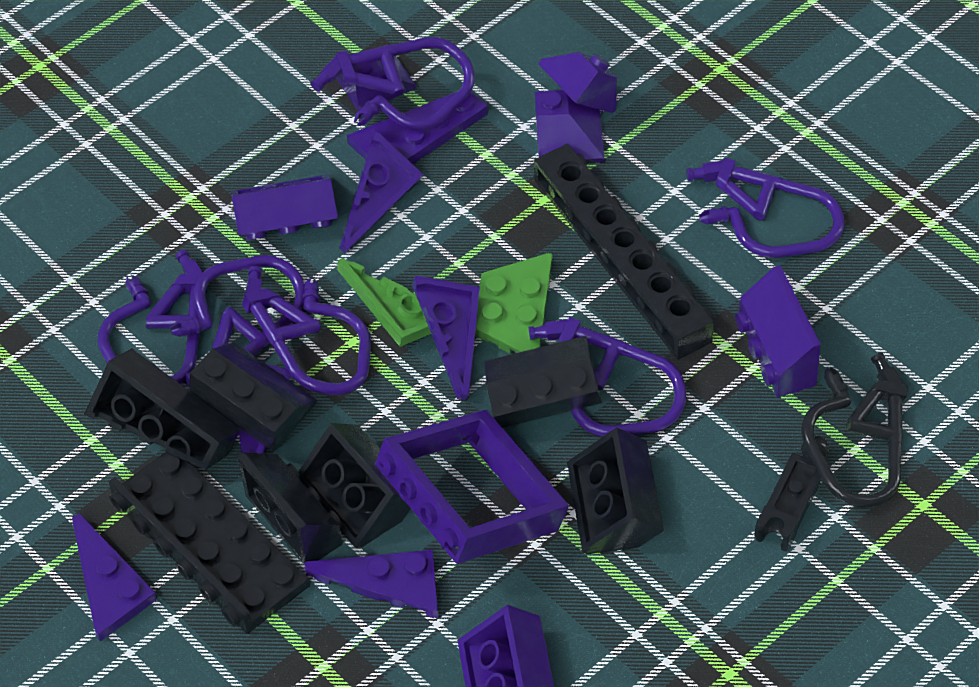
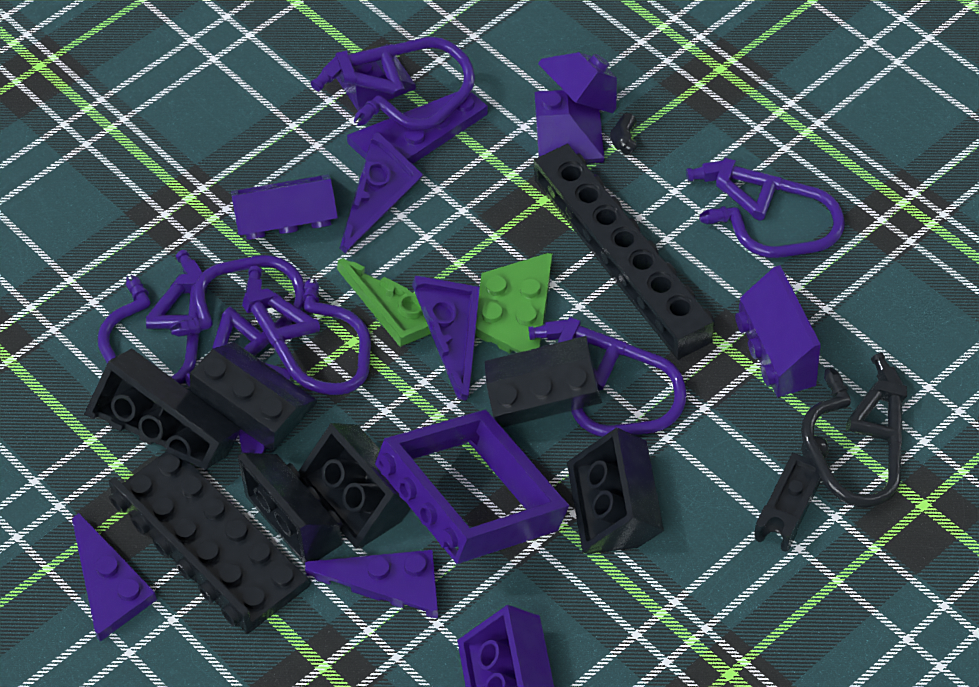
none -> black arm [610,112,637,155]

